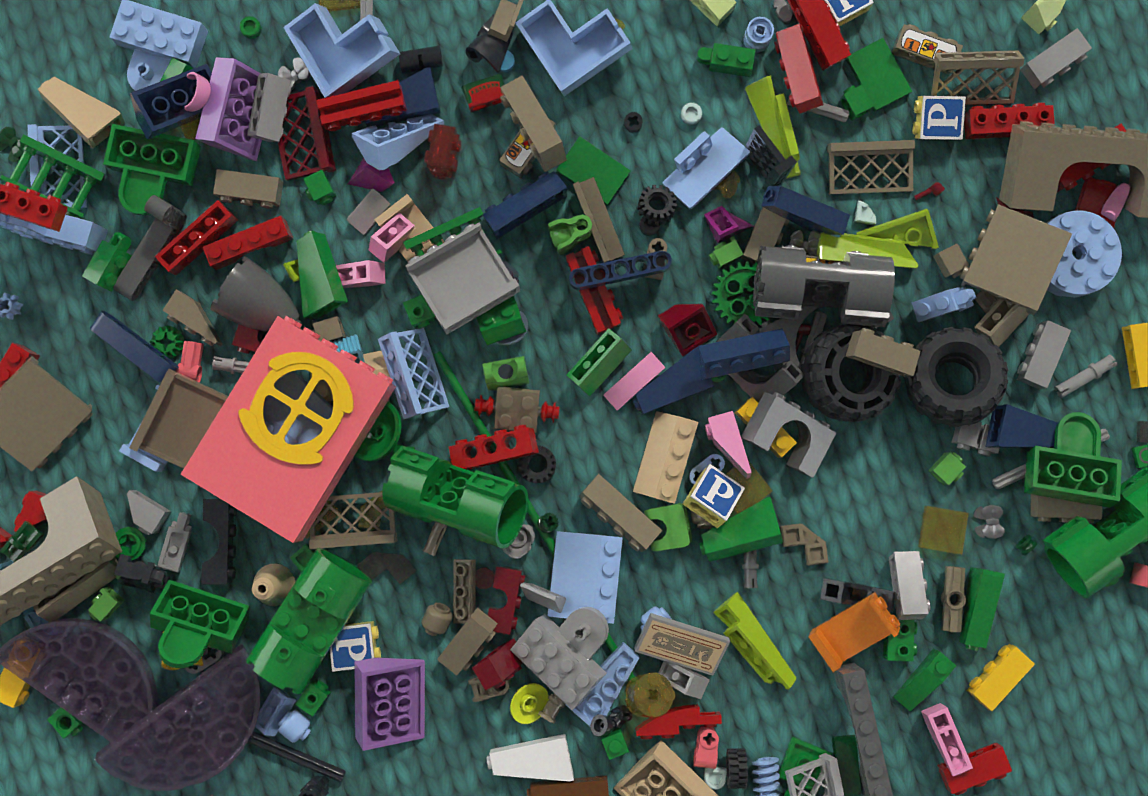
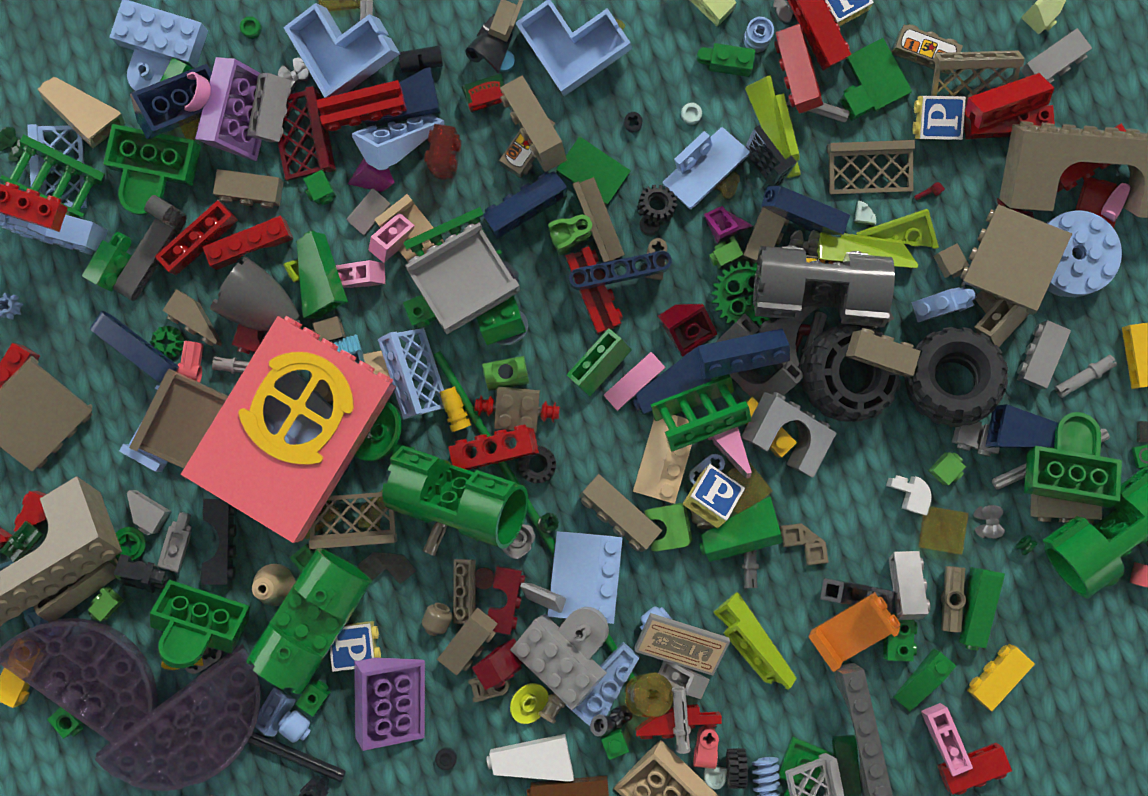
none -> black tile [435,747,457,770]
none -> yellow axle [439,386,471,432]
none -> green fence [650,374,752,452]
none -> light grey pin [672,686,691,754]
none -> white brick [886,475,931,515]
none -> red brick [964,73,1054,129]

